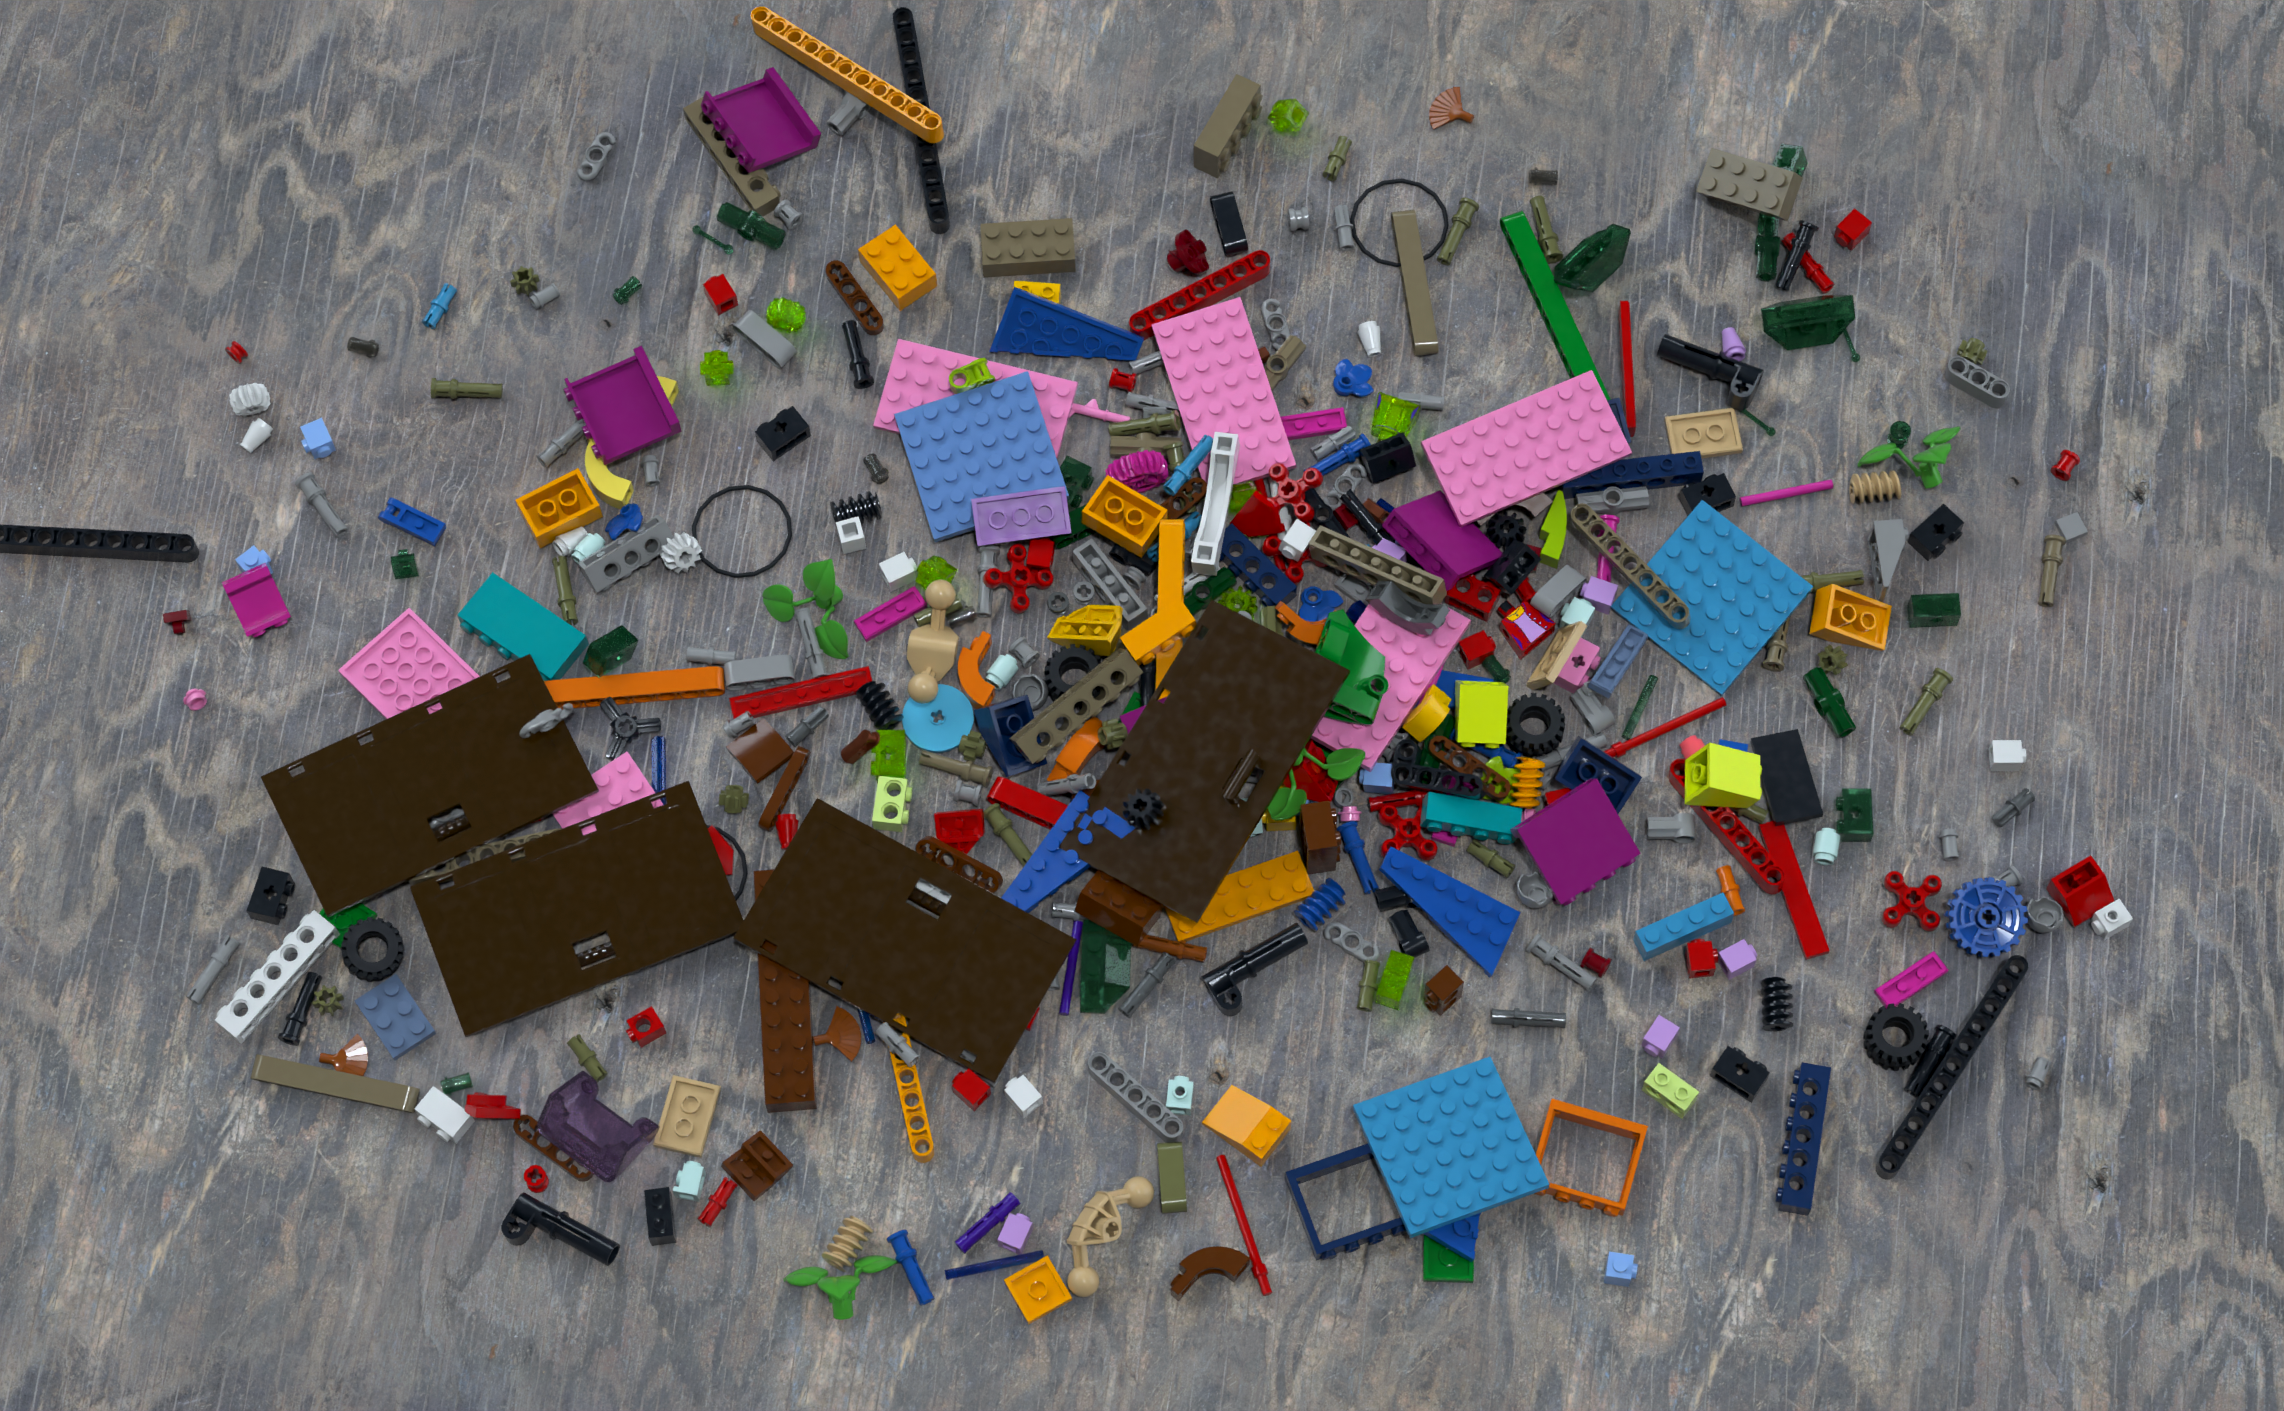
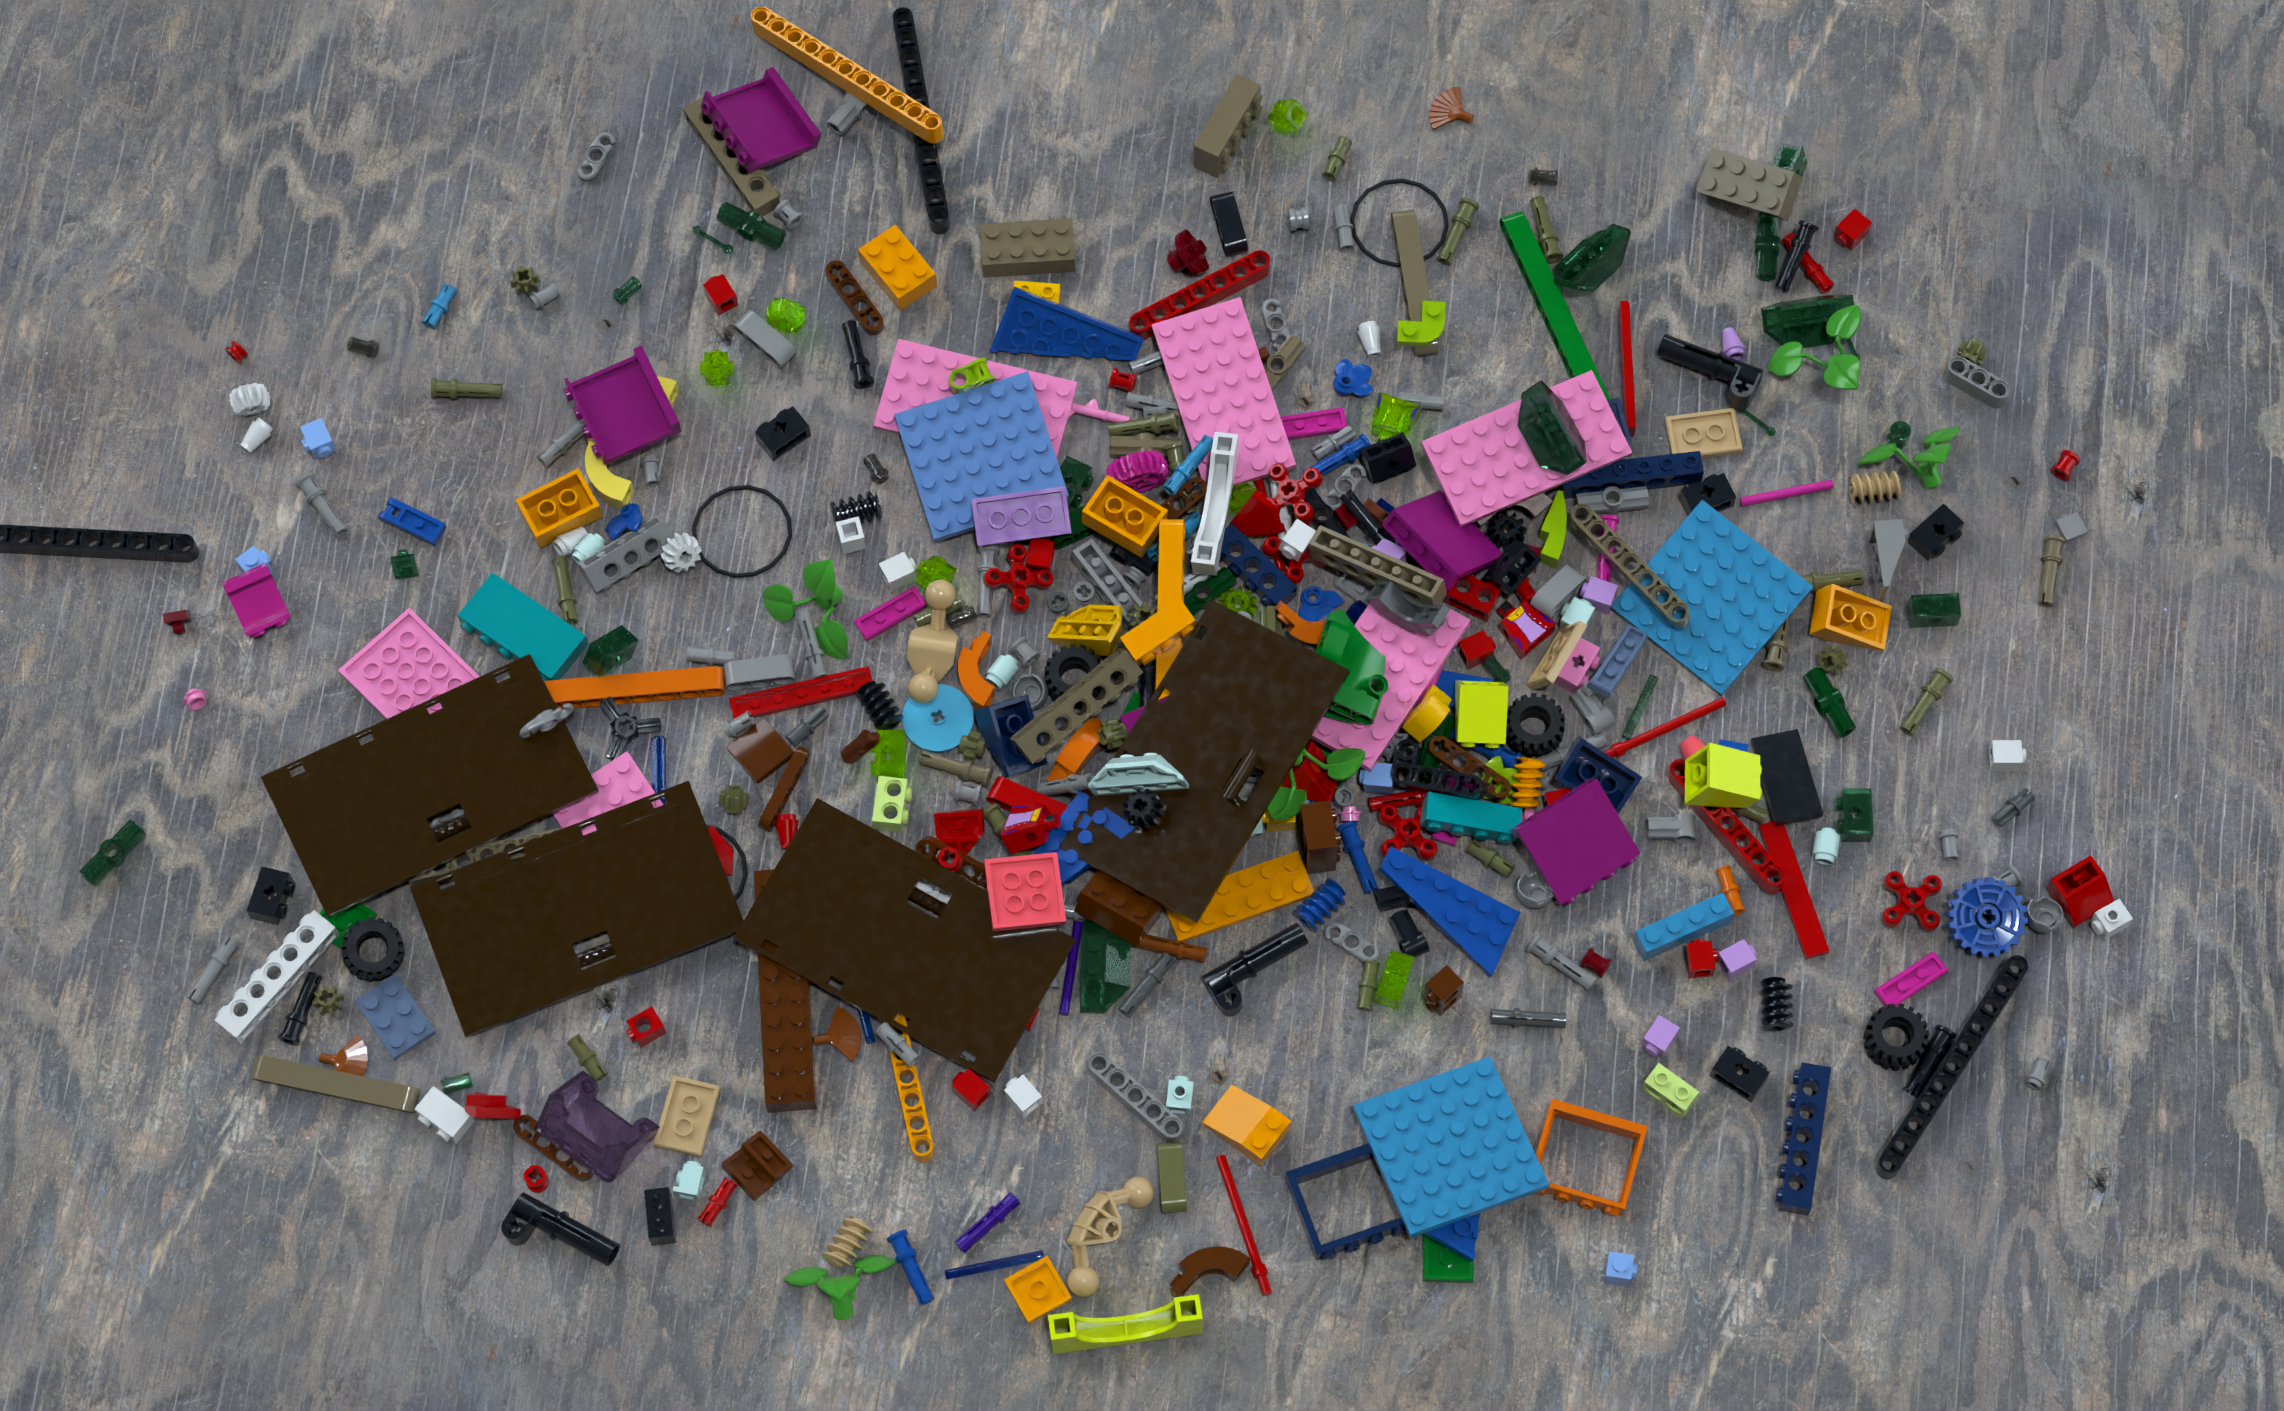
lavender brick [997,1213,1033,1256] -> none
none -> clear green piece [79,820,146,886]
none -> red bush [938,846,963,872]
none -> coral plate [984,852,1066,932]
none -> red torso [1000,803,1061,854]
none -> neon yellow arch [1048,1294,1203,1354]
none -> light aqua wedge [1088,753,1189,796]
none -> olive gear [1126,602,1156,626]
none -> lime plate [1397,301,1446,347]
none -> clear green wedge [1518,381,1587,475]
none -> bright green plant [1768,305,1861,390]

